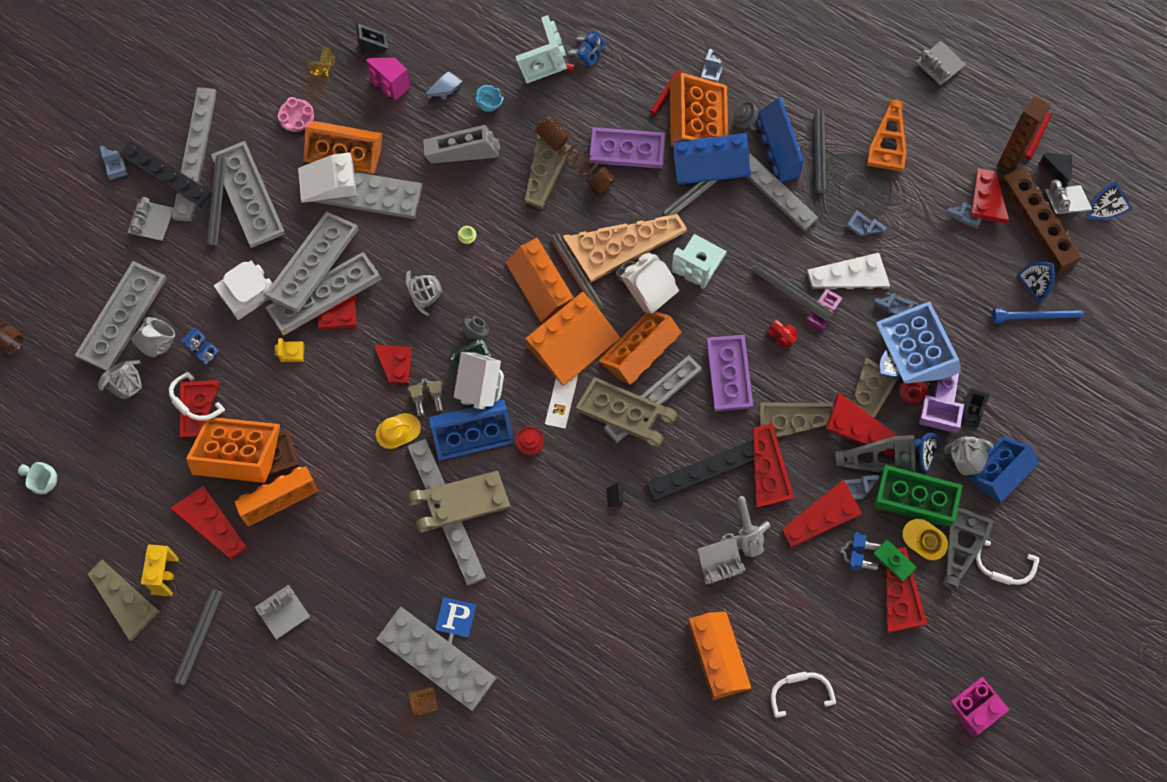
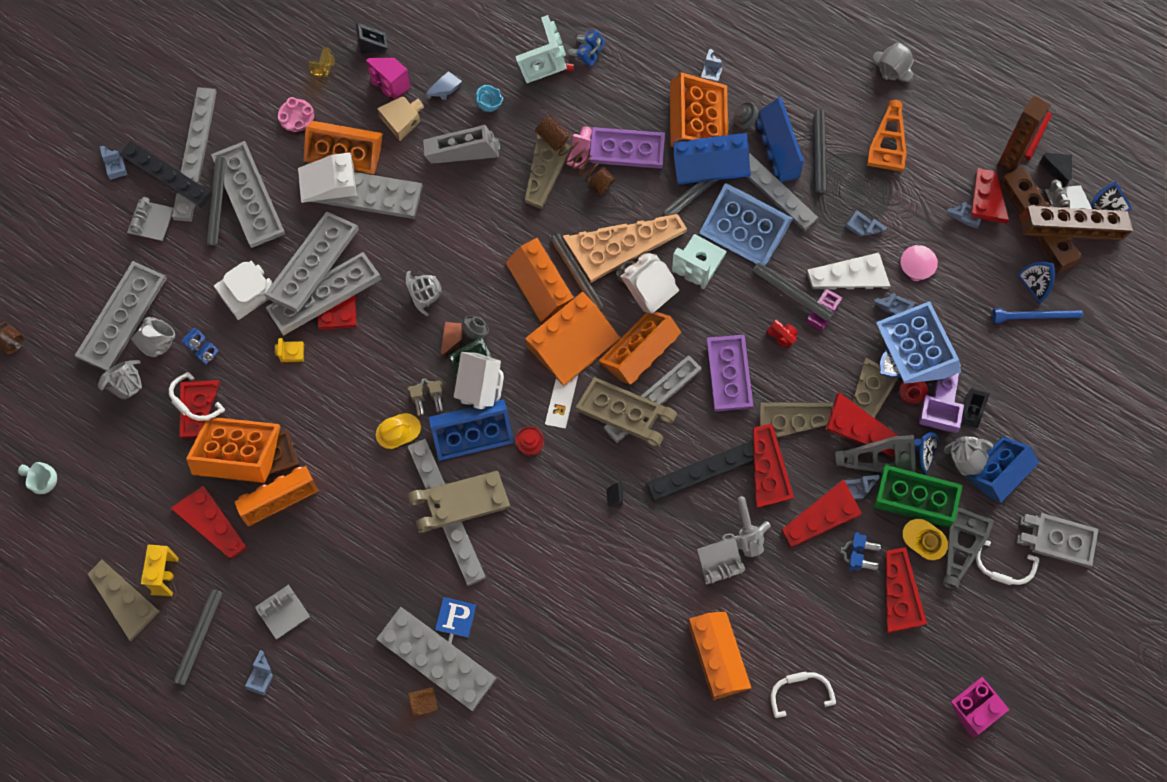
red wing [375,345,412,385] -> none
yellowish green plate [458,226,476,244] -> none
red bar [649,70,682,115] -> none
green plate [873,540,917,582] -> none
light grey hinge [915,41,966,86] -> none
none -> sand blue slope [245,650,273,696]
none -> tan torso [378,97,424,141]
none -> copper slope [441,322,464,358]
none -> bright pink bracket [567,126,592,169]
none -> light blue slope [699,184,793,266]
none -> light grey piece [873,43,914,82]
none -> bright pink dish [900,245,937,281]
none -> light grey tile [1016,513,1098,568]
none -> reddish brown brick [1019,205,1133,240]

